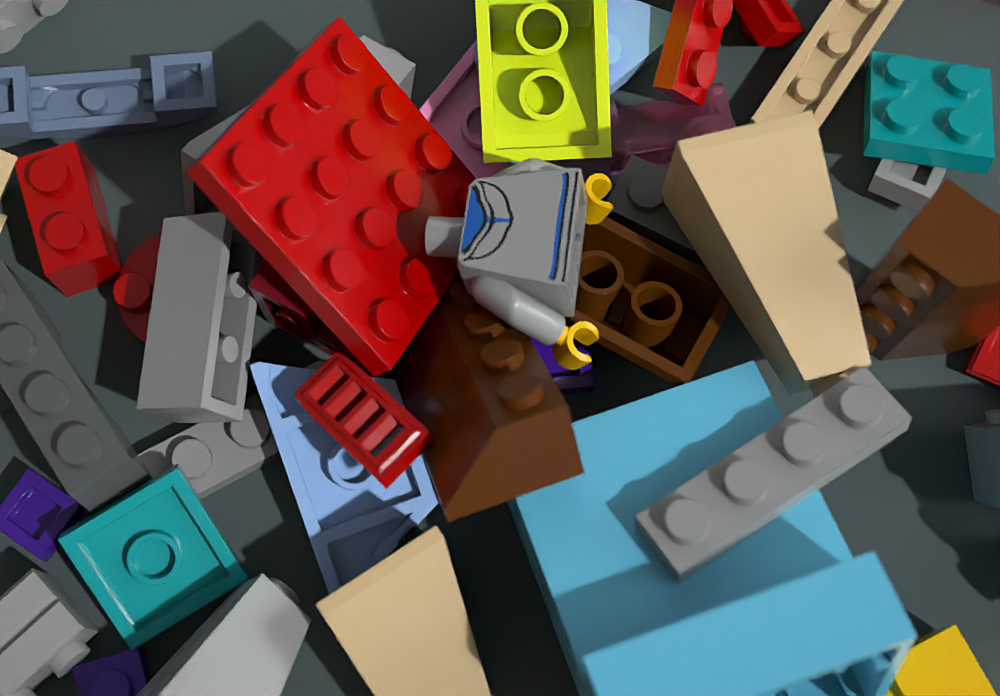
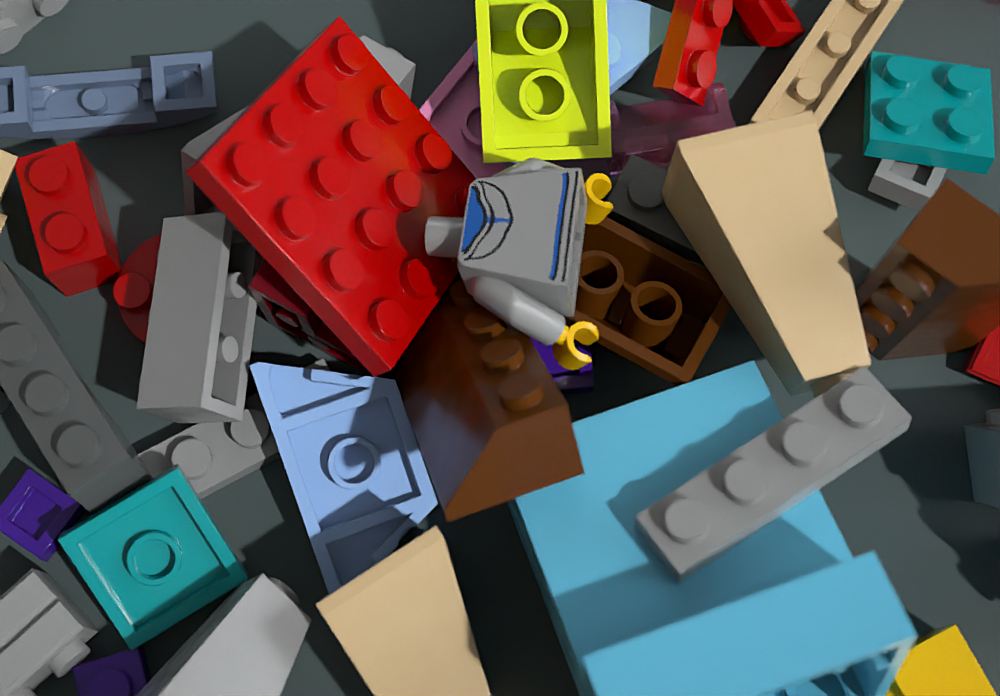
red slope [294,352,436,489] -> none

